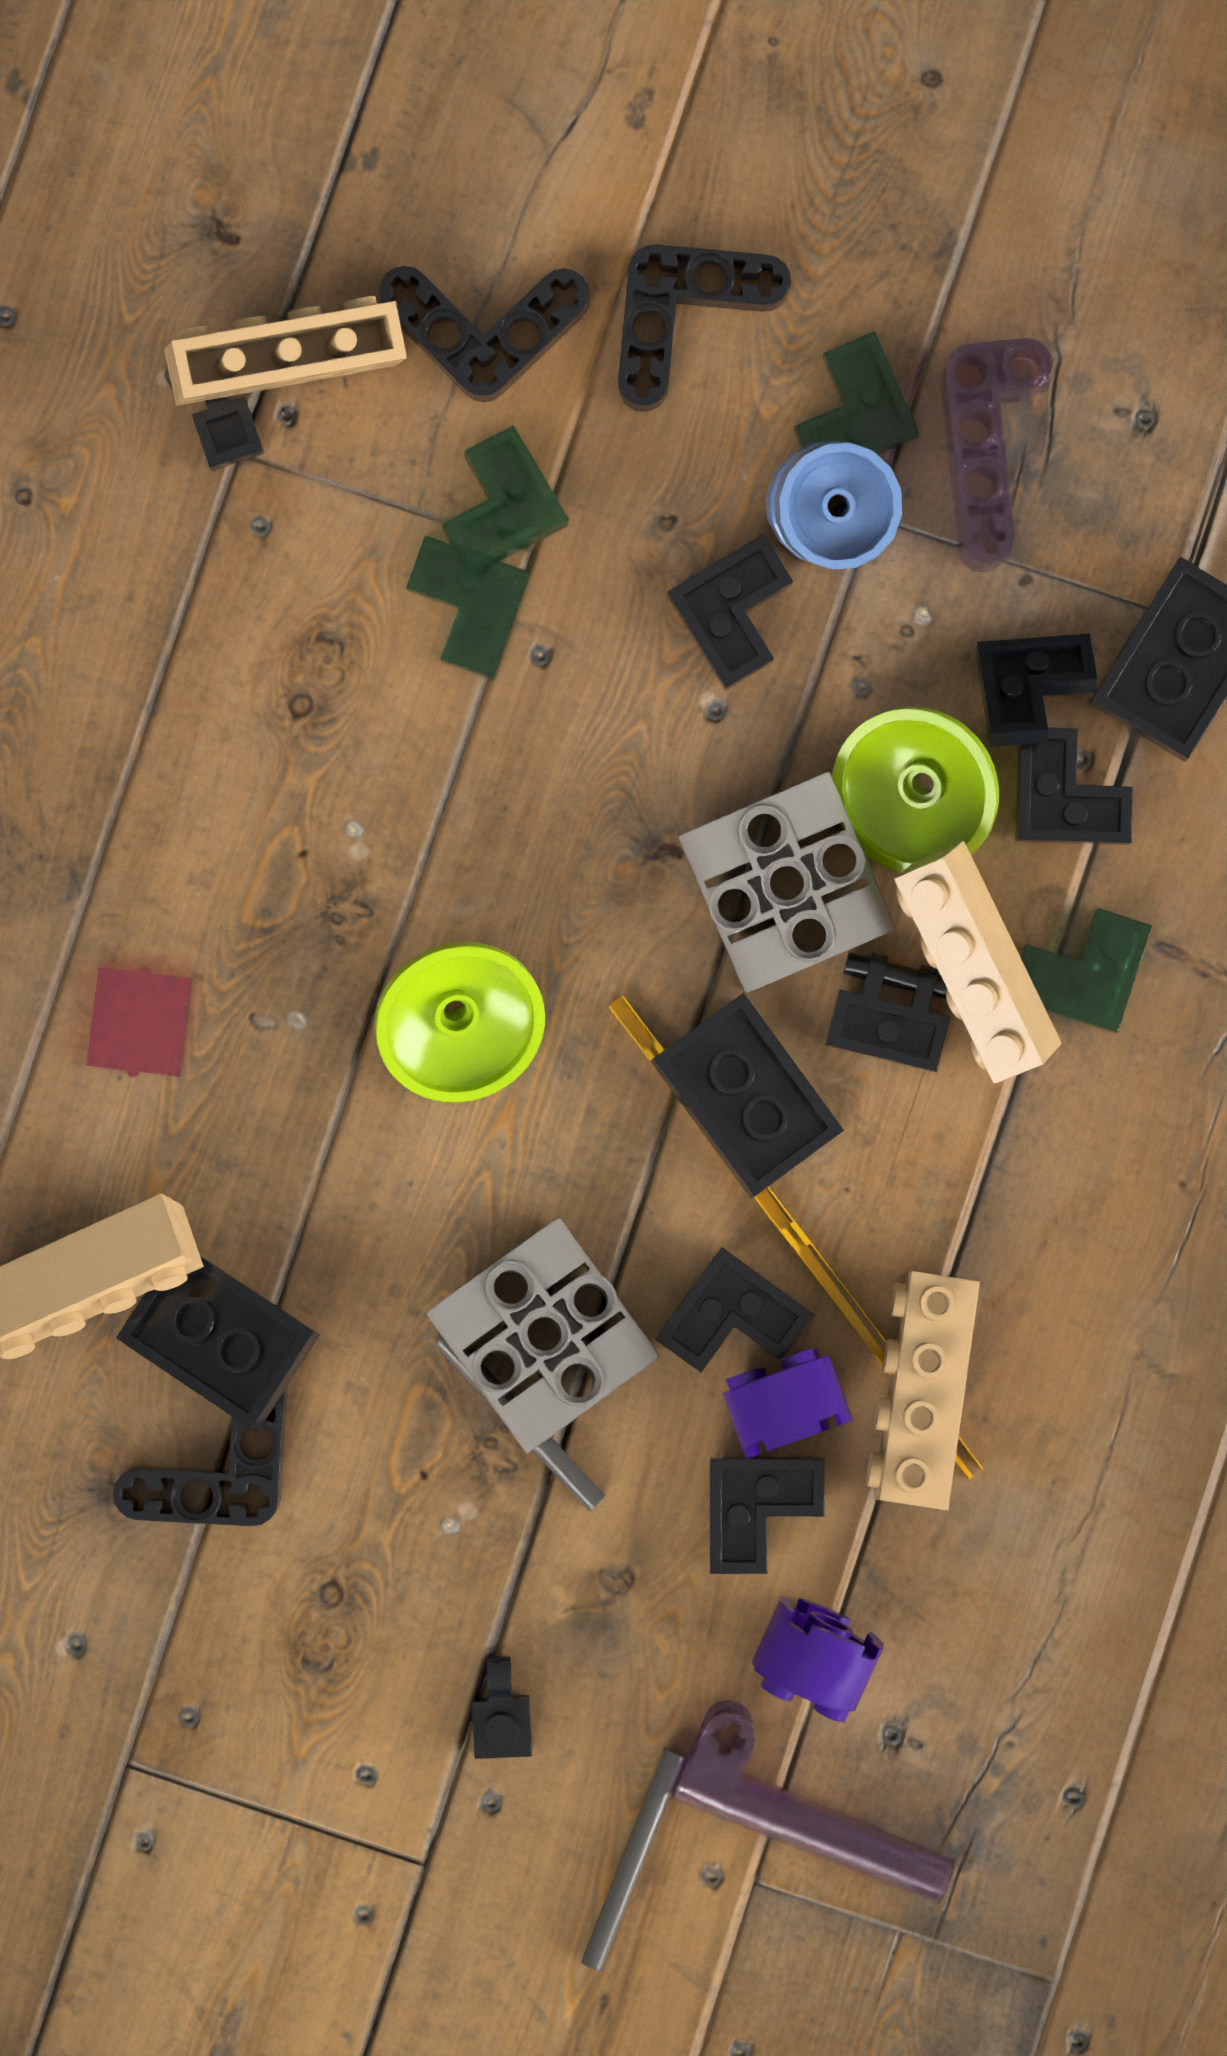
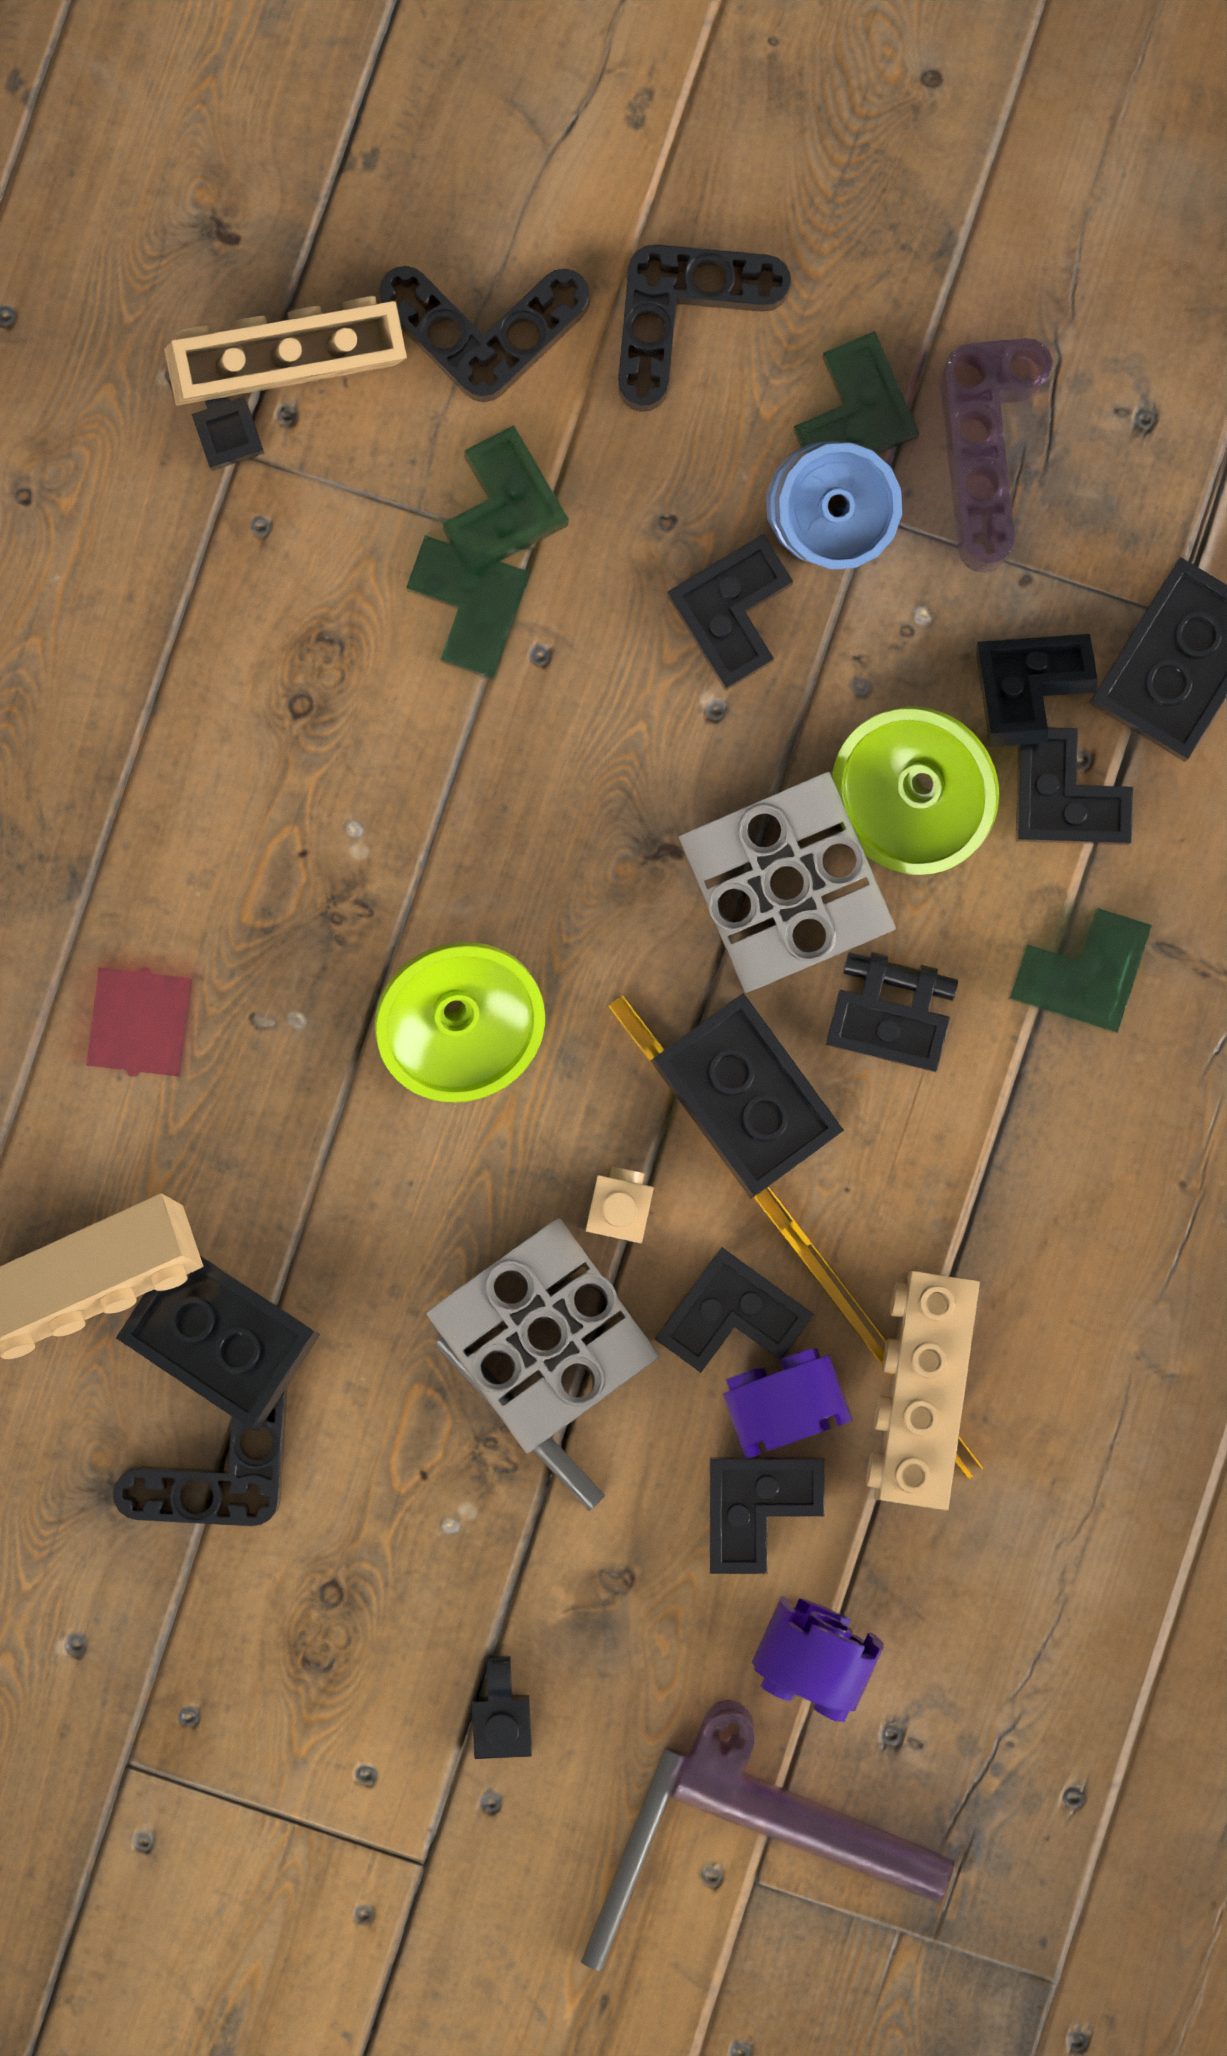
tan brick [894,840,1062,1084] -> none
none -> tan brick [586,1166,654,1244]

